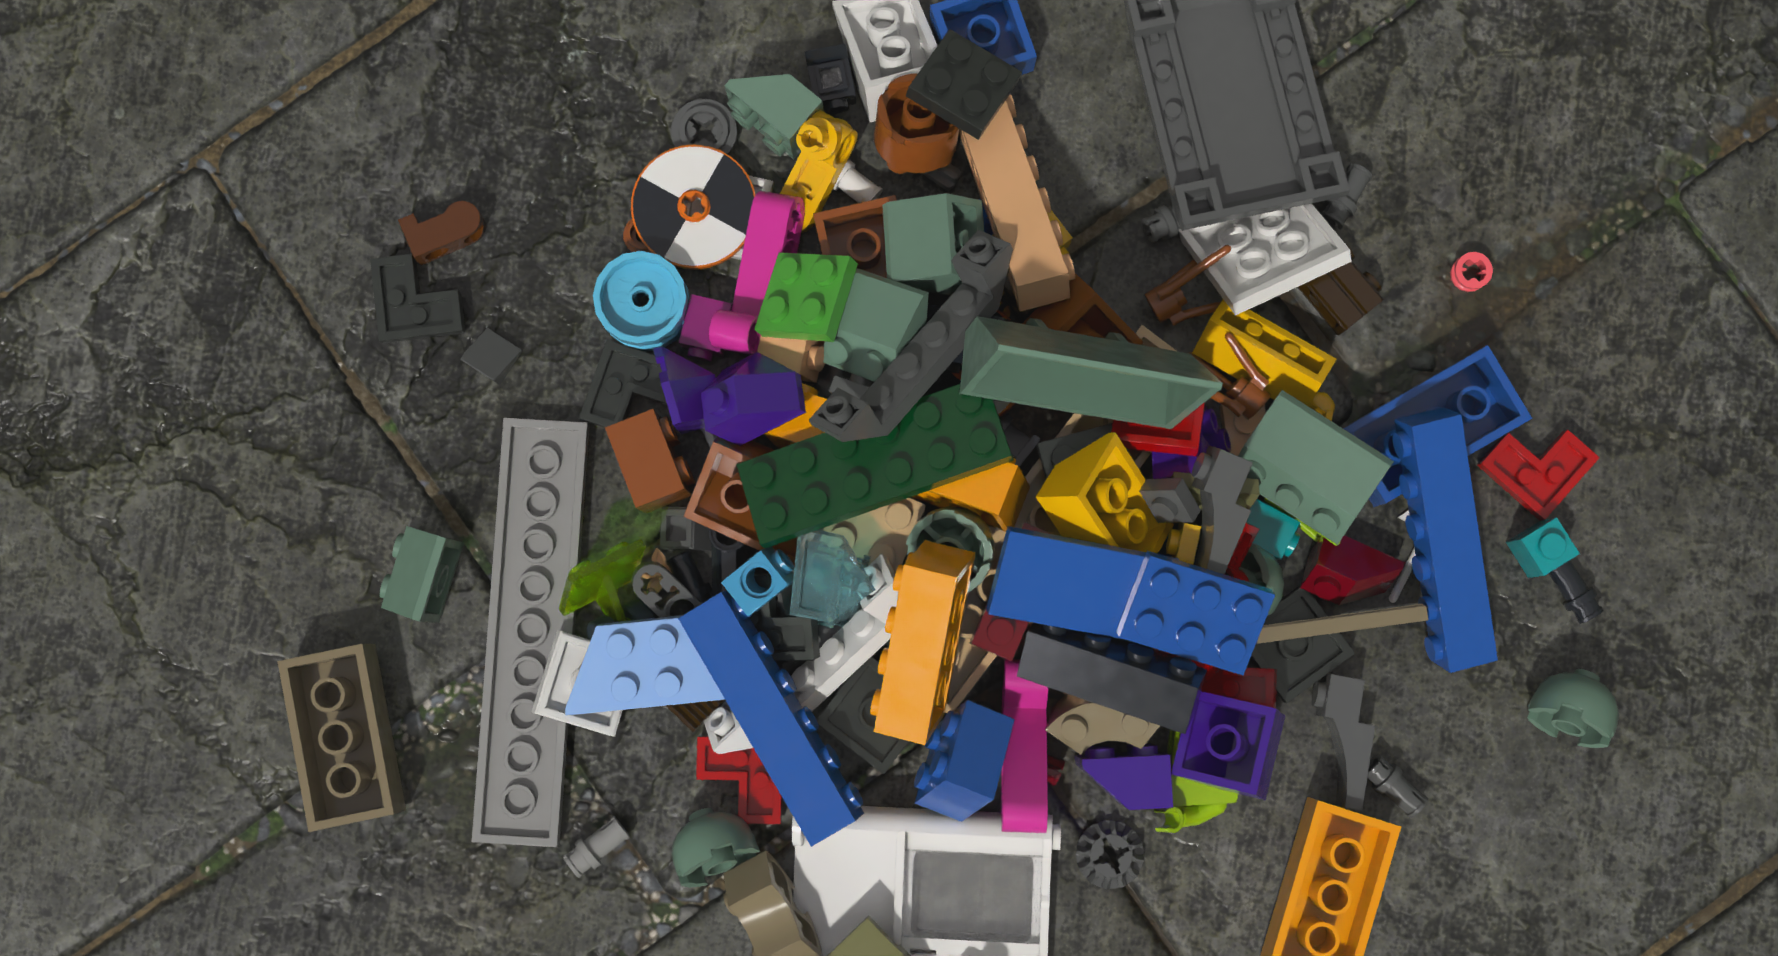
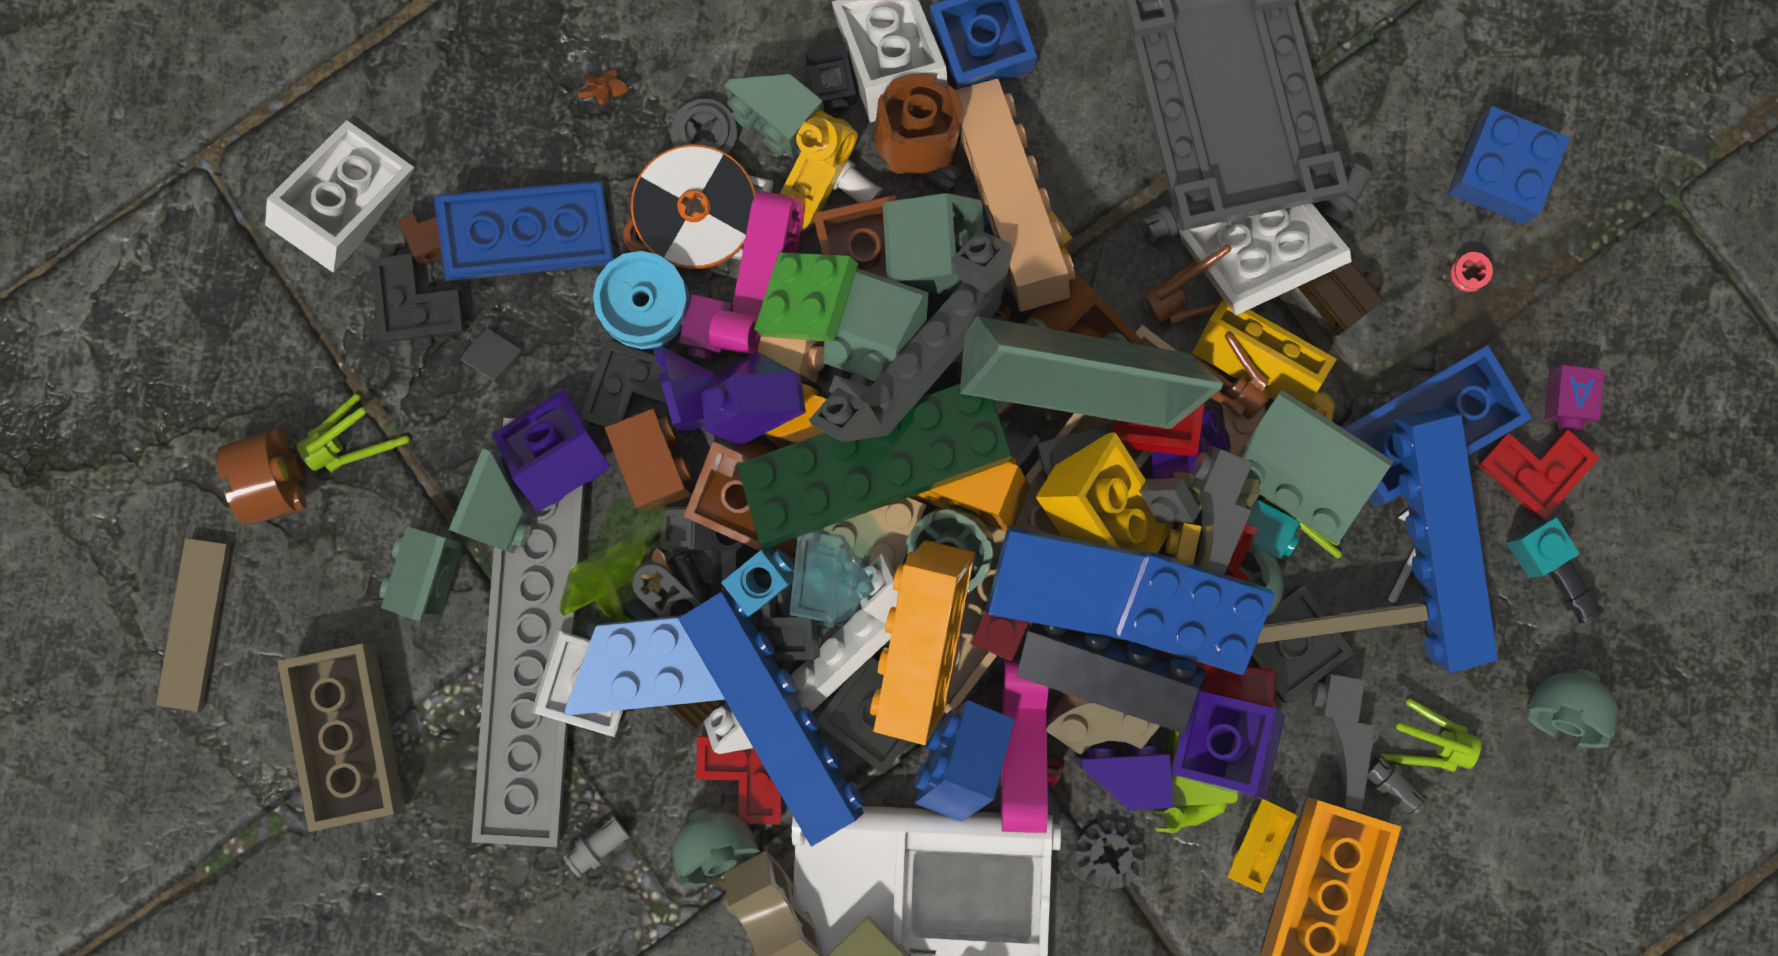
pearl dark grey plate [906,29,1022,140] -> none
dark red slope [1300,535,1405,605] -> none
none -> dark tan tile [156,538,231,712]
none -> dark orange brick [217,427,307,525]
none -> white slope [265,120,414,273]
none -> lime plant [297,393,410,472]
none -> blue tile [433,181,614,281]
none -> sand green slope [449,448,532,553]
none -> dark purple slope [492,389,611,512]
none -> dark orange plant [577,69,628,105]
none -> yellow plate [1227,800,1297,893]
none -> lime plant [1381,698,1481,772]
none -> blue brick [1448,106,1570,225]
none -> magenta brick [1544,365,1605,430]

